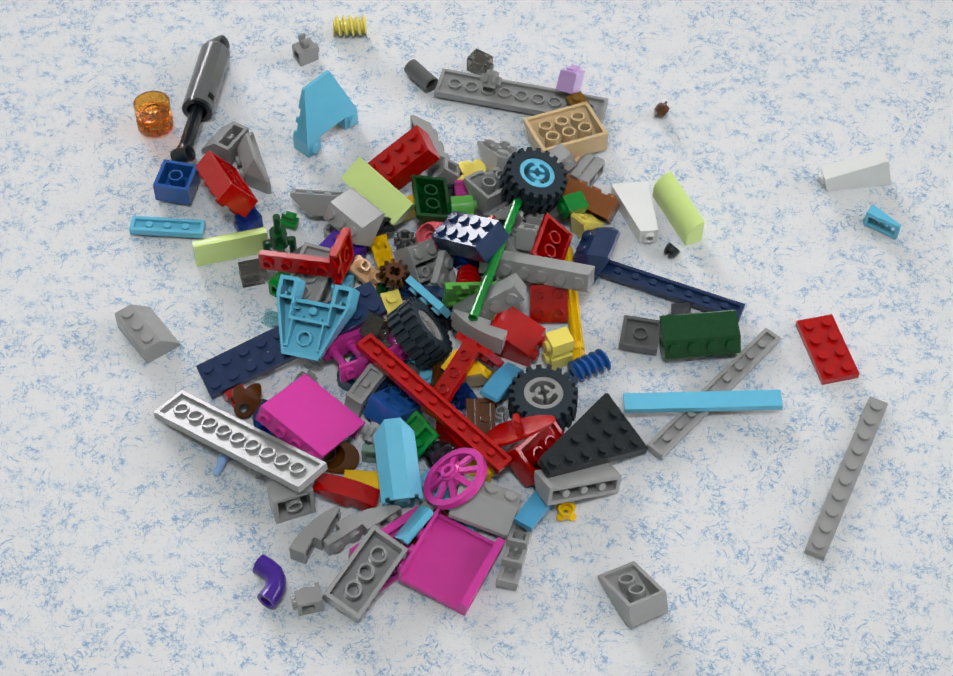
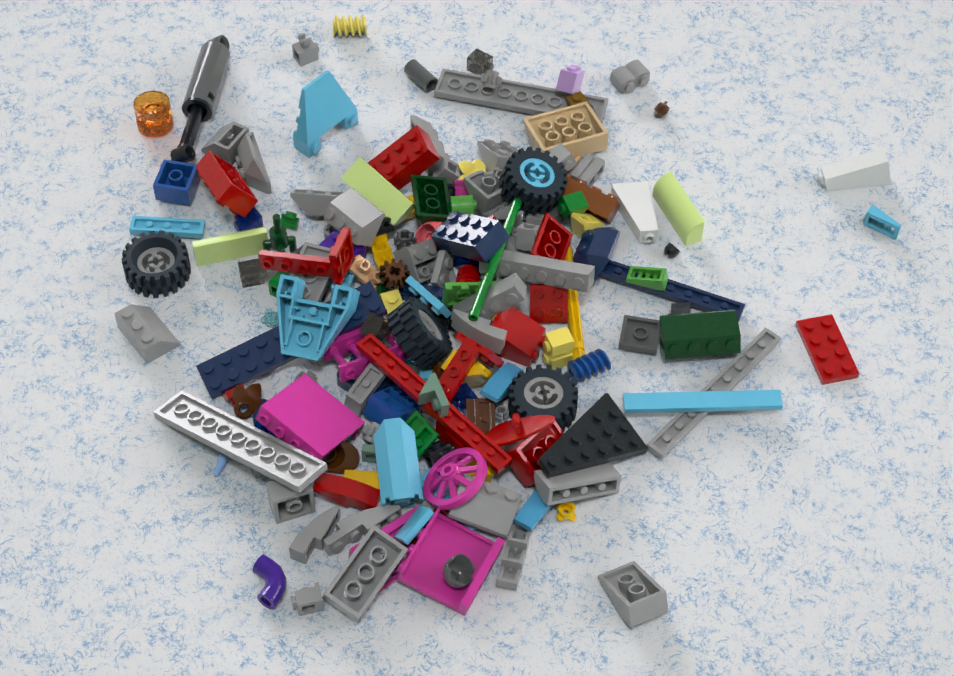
light grey plate [804,396,888,561] -> none
none -> black wheel [121,230,191,298]
none -> sand green slope [418,372,450,418]
none -> dark grey hair [443,553,475,588]
none -> light grey brick [610,60,650,94]
none -> bright green slope [626,266,668,291]

